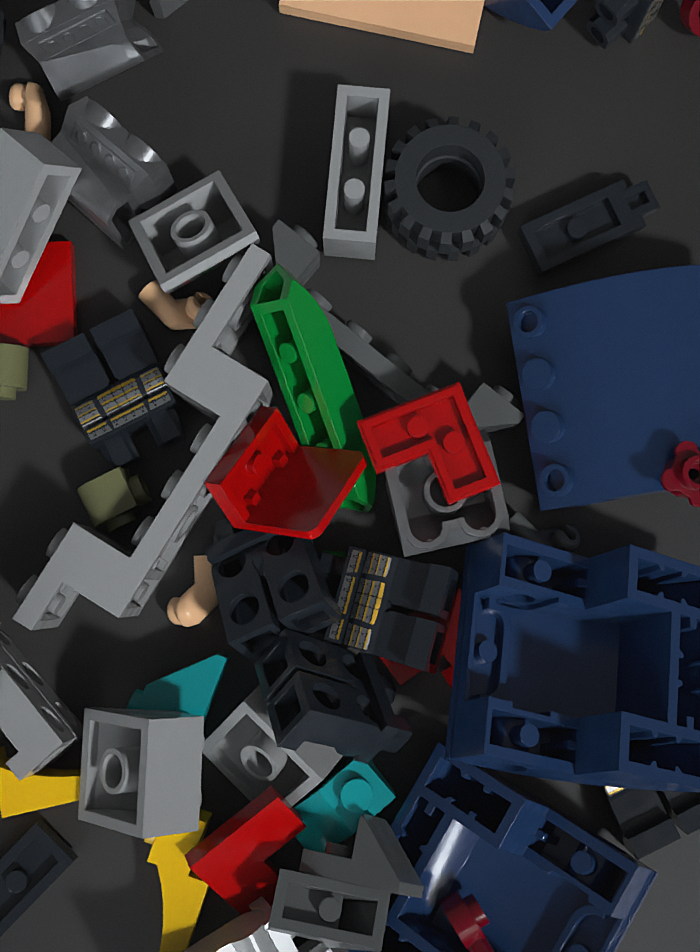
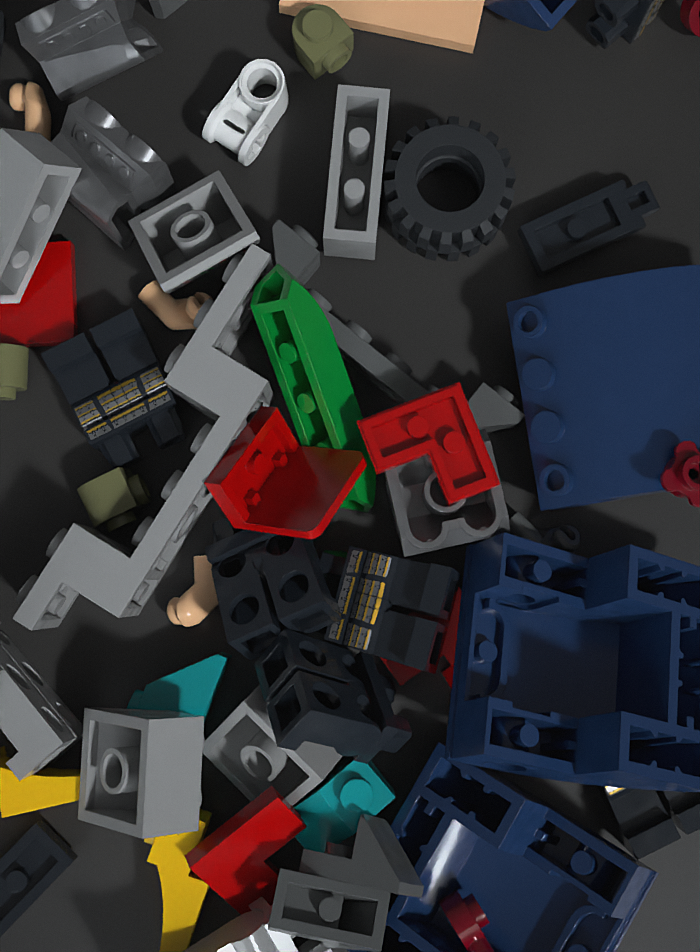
none -> white piece [202,59,289,166]
none -> olive plate [292,4,354,80]

